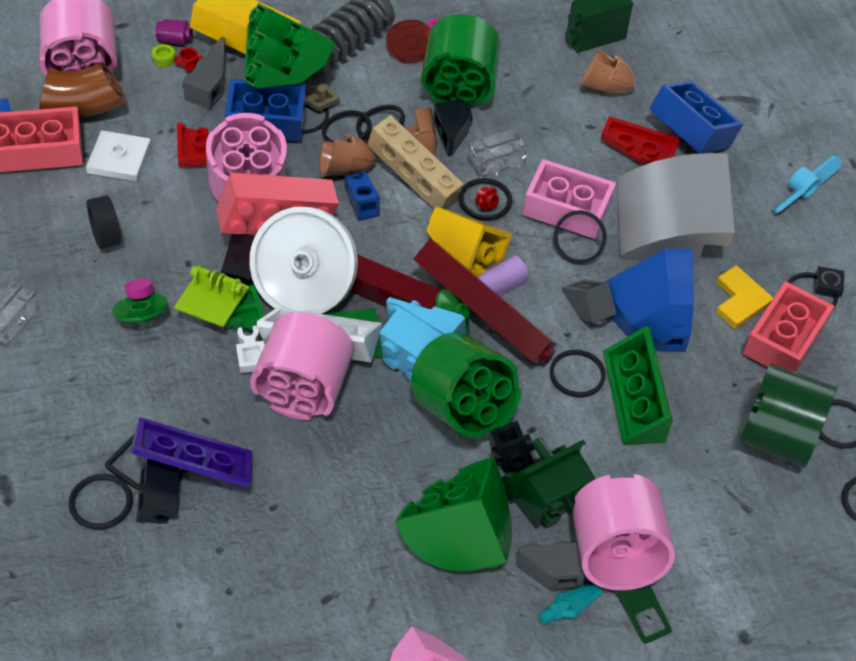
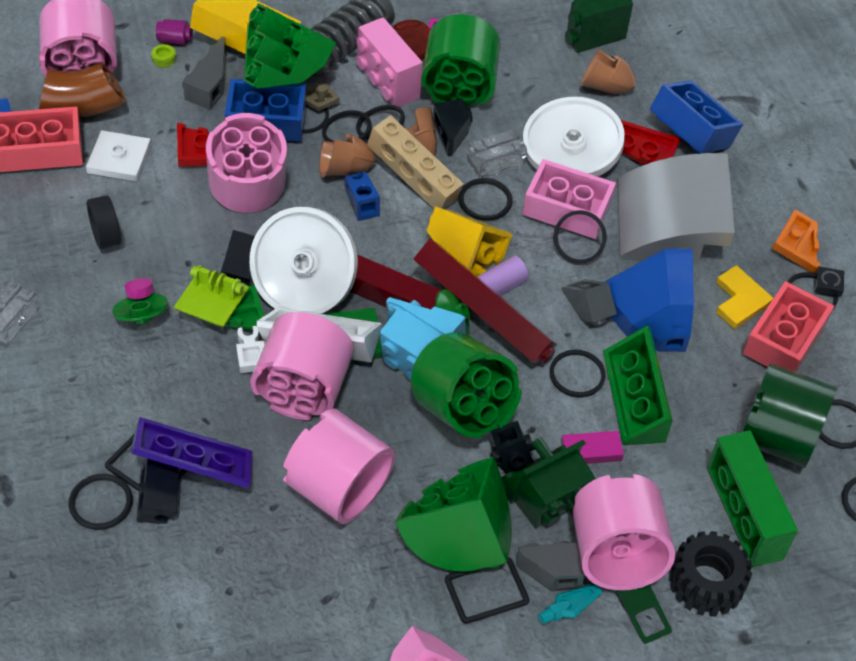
red plate [174,47,203,71] -> none
coral brick [216,172,339,235] -> none
red plate [475,186,499,211] -> none
medium azure piece [772,155,842,214] -> none
none -> bright pink brick [283,409,395,524]
none -> bright pink brick [356,17,423,107]
none -> black piece [444,557,530,624]
none -> white dish [523,97,624,177]
none -> dark pink tile [561,431,624,464]
none -> black tyre [669,531,752,616]
none -> green brick [706,430,798,568]
none -> orange wing [772,209,821,273]

